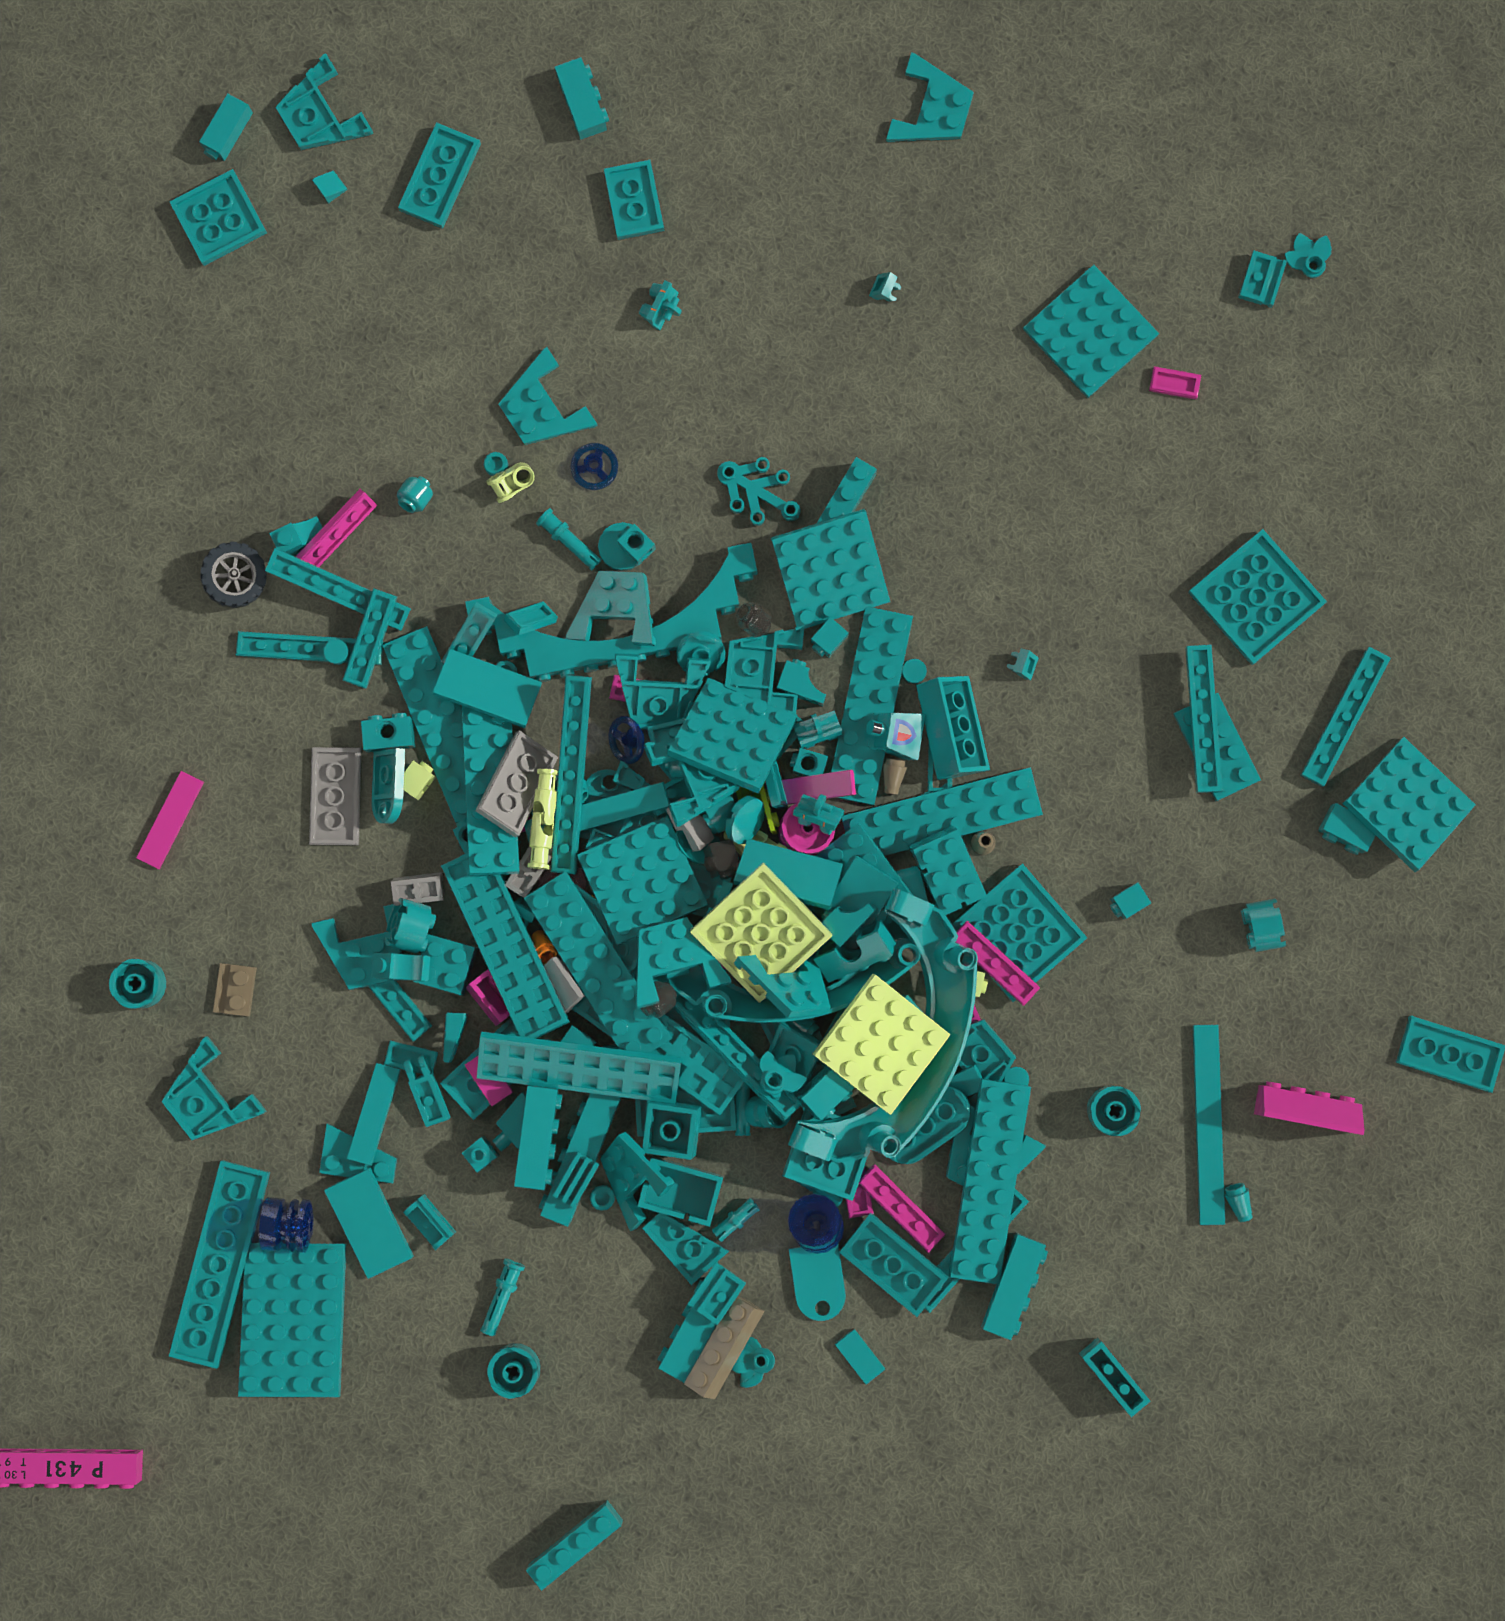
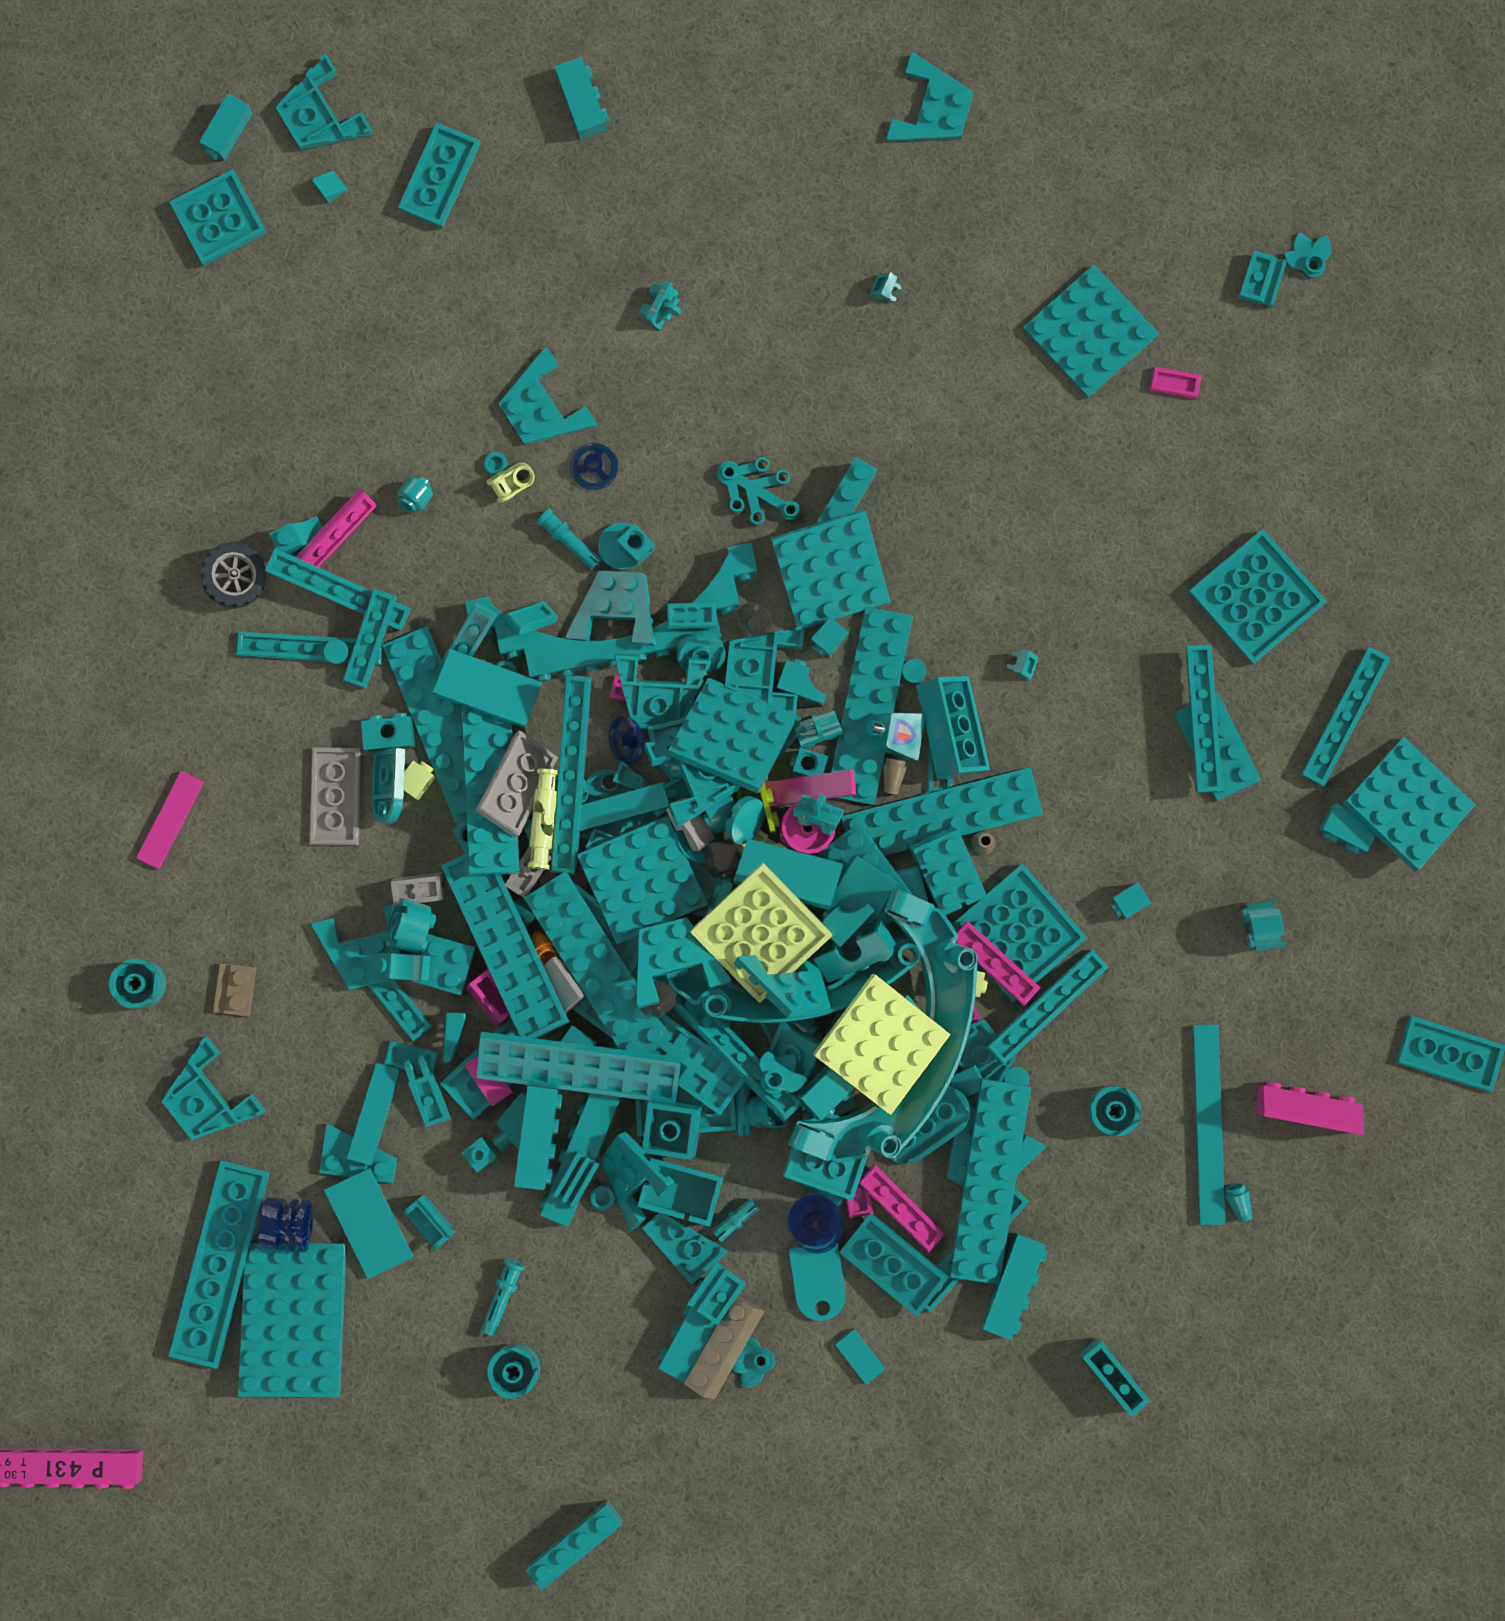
teal plate [604,160,664,240] -> none
teal tile [765,761,788,810] -> none
none -> teal plate [667,602,717,629]
none -> teal tile [985,949,1109,1066]

